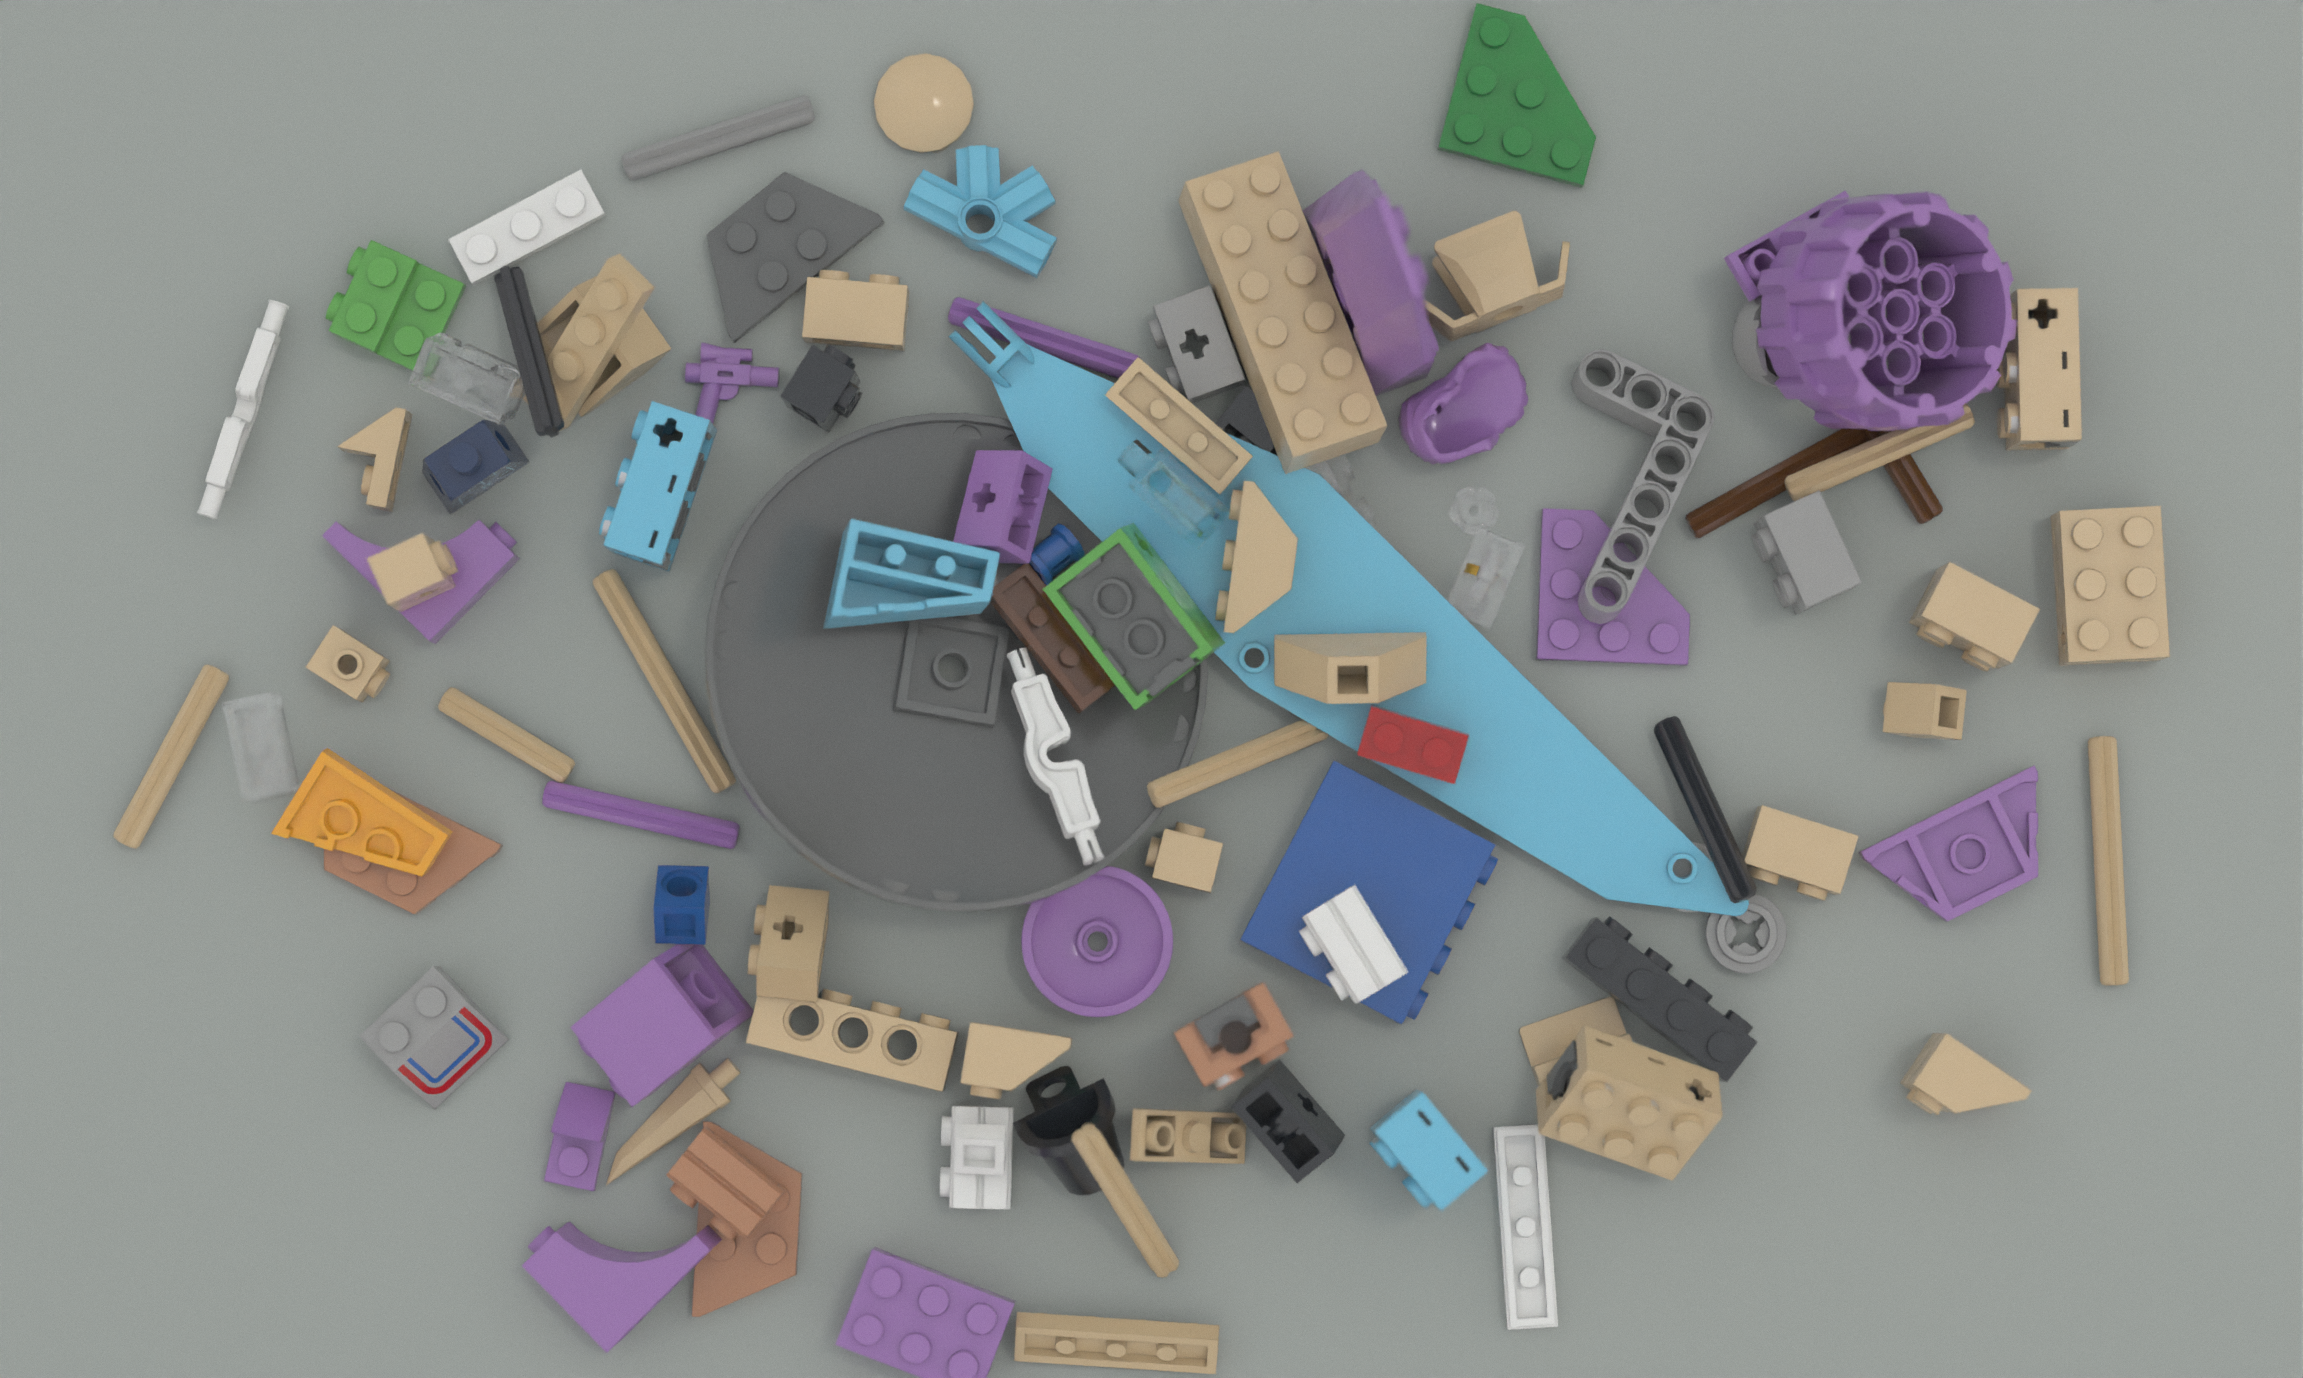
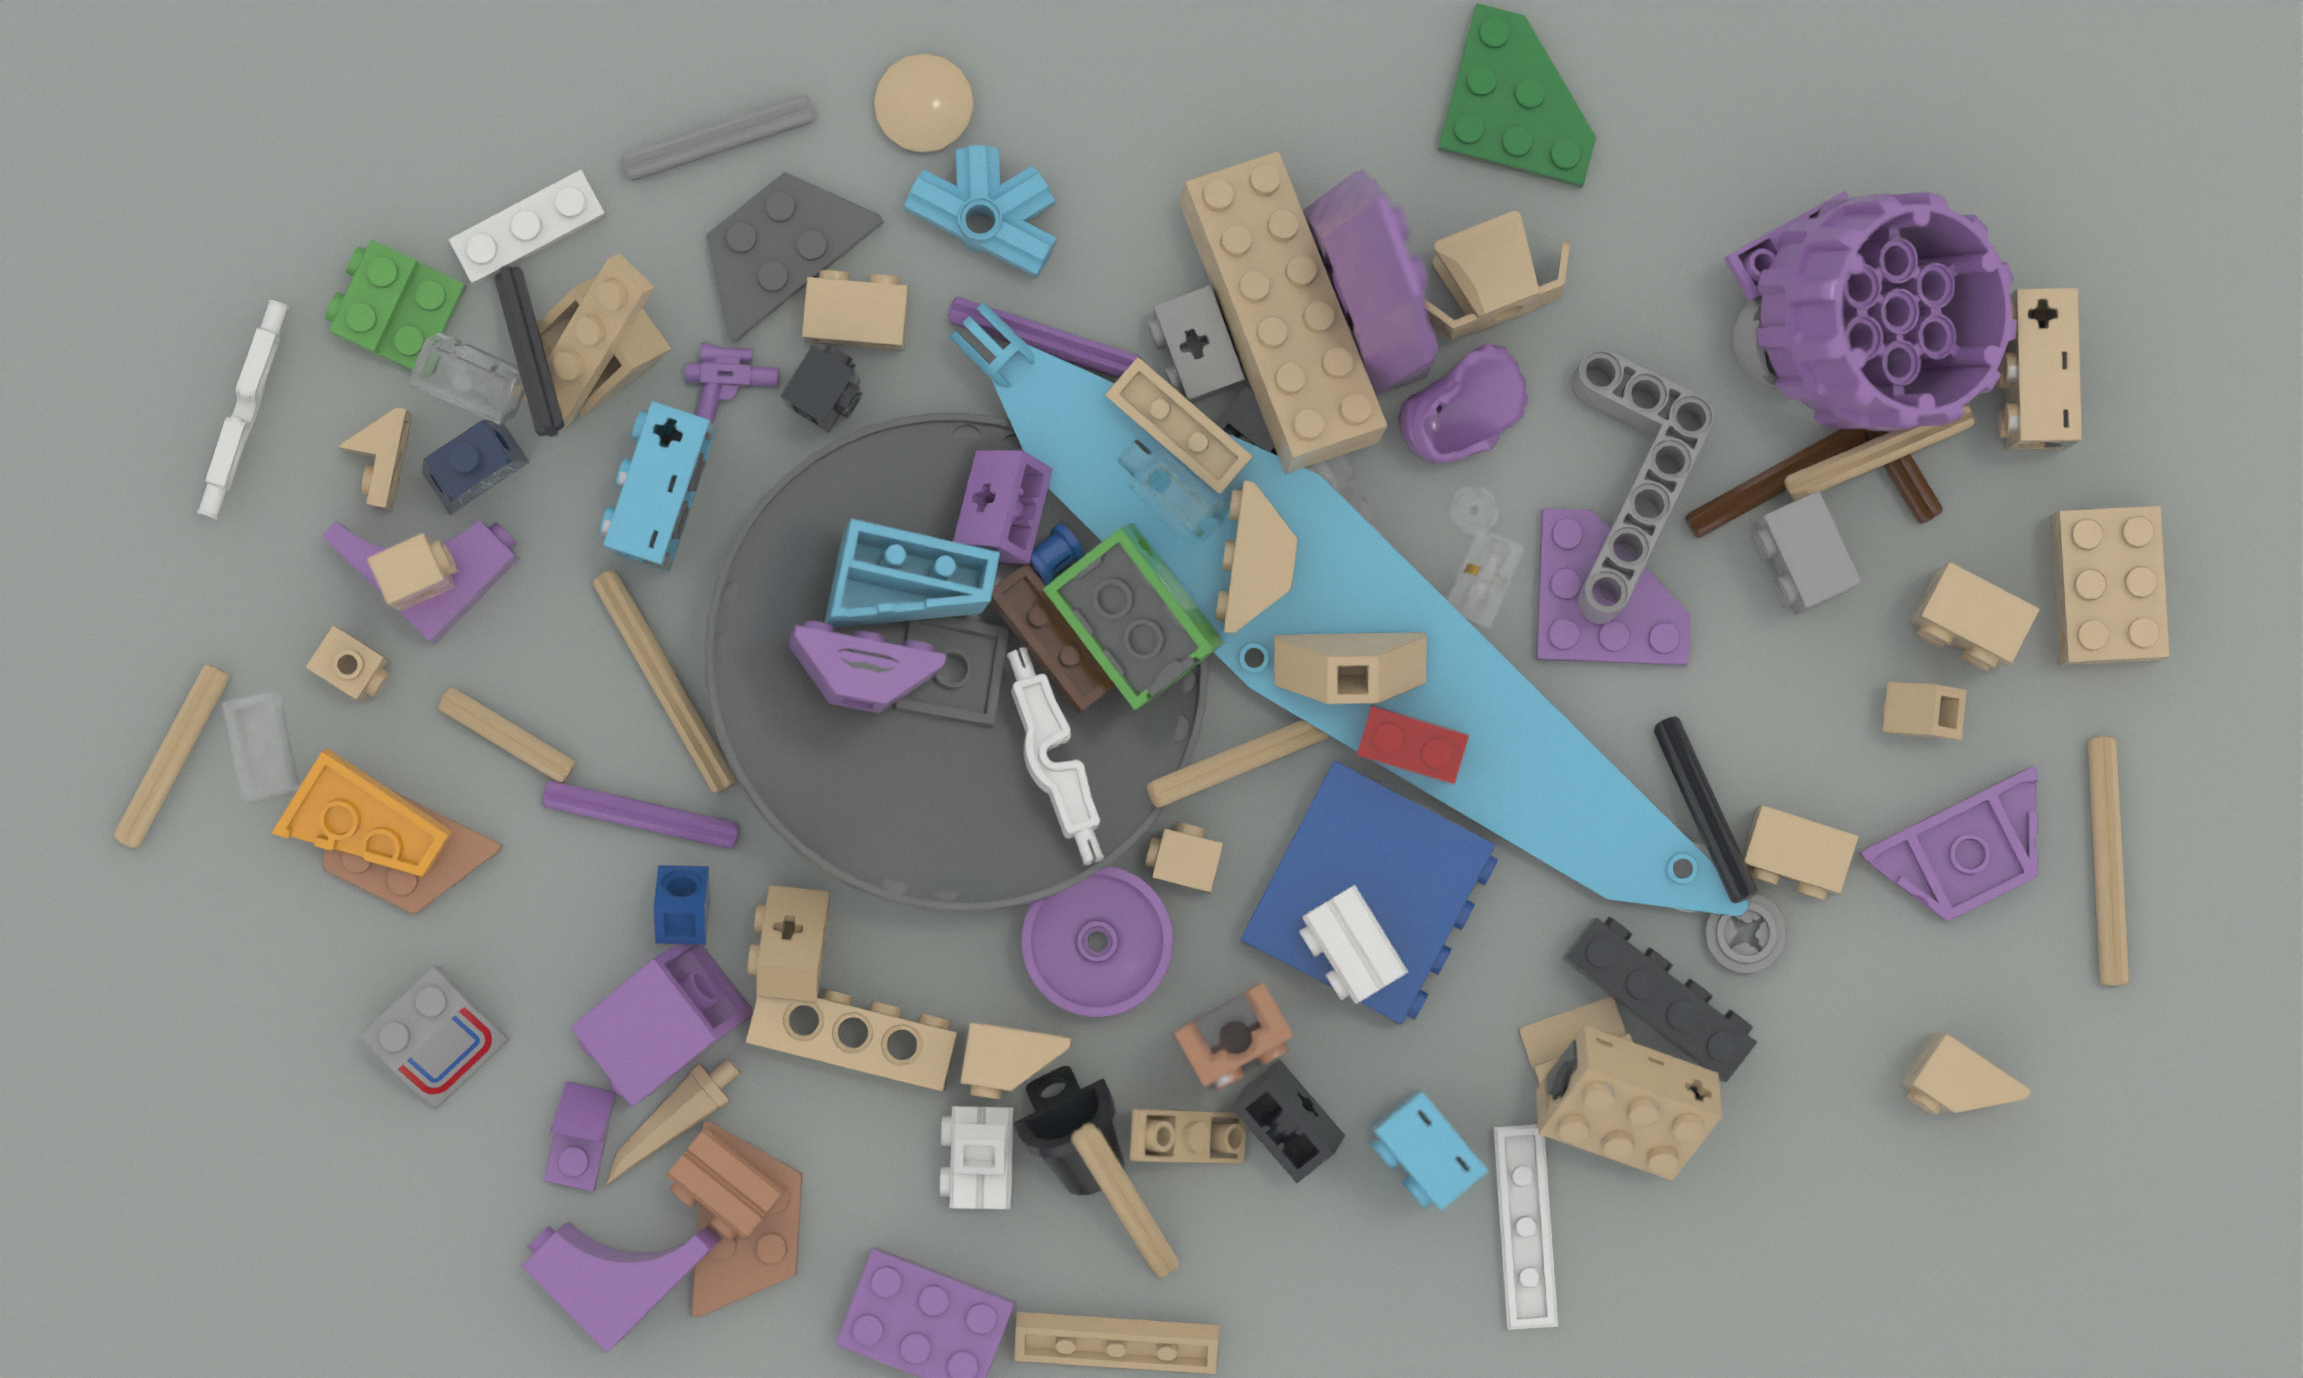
none -> medium lavender slope [788,621,946,713]

